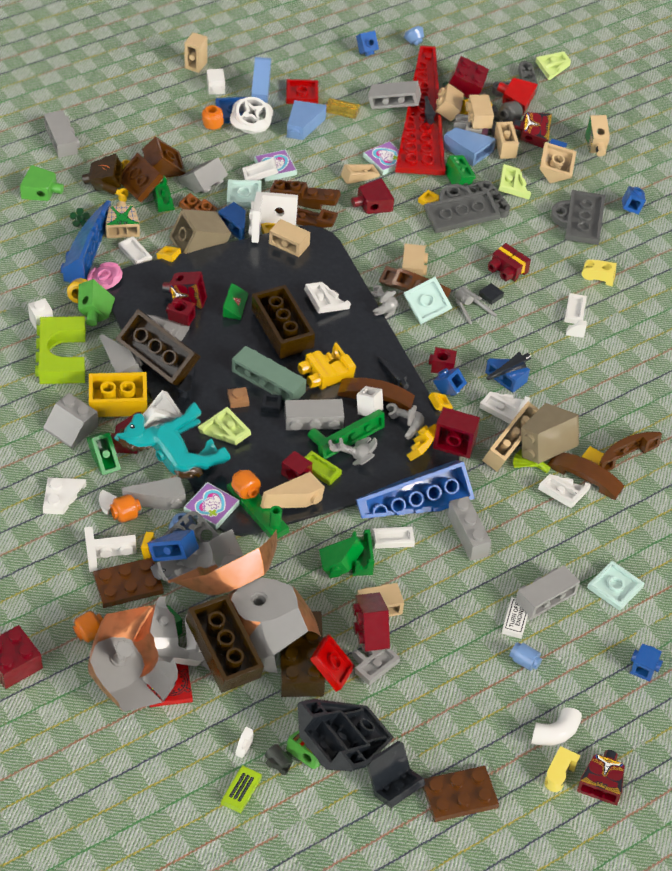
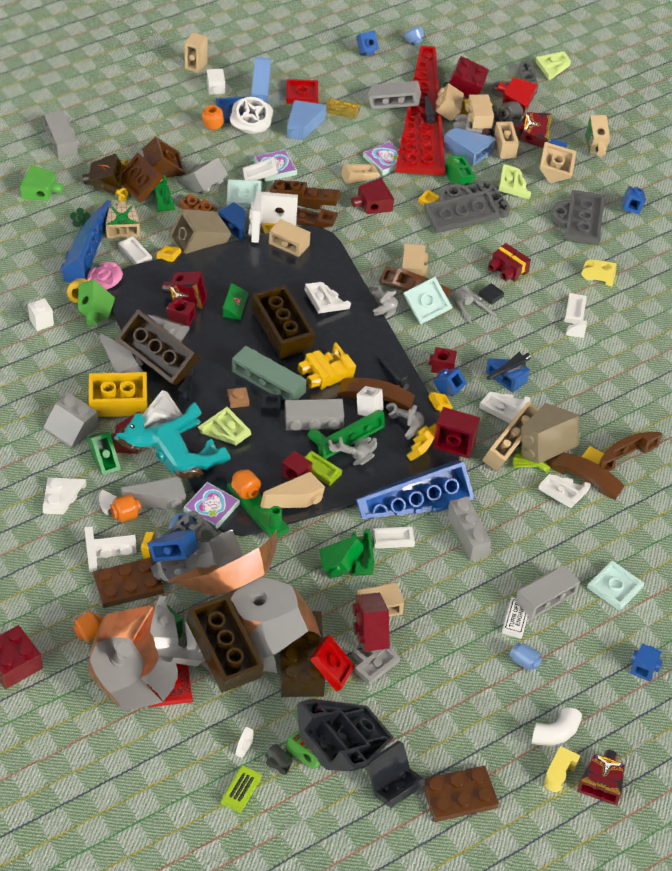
lime arch [35,316,86,384] -> none

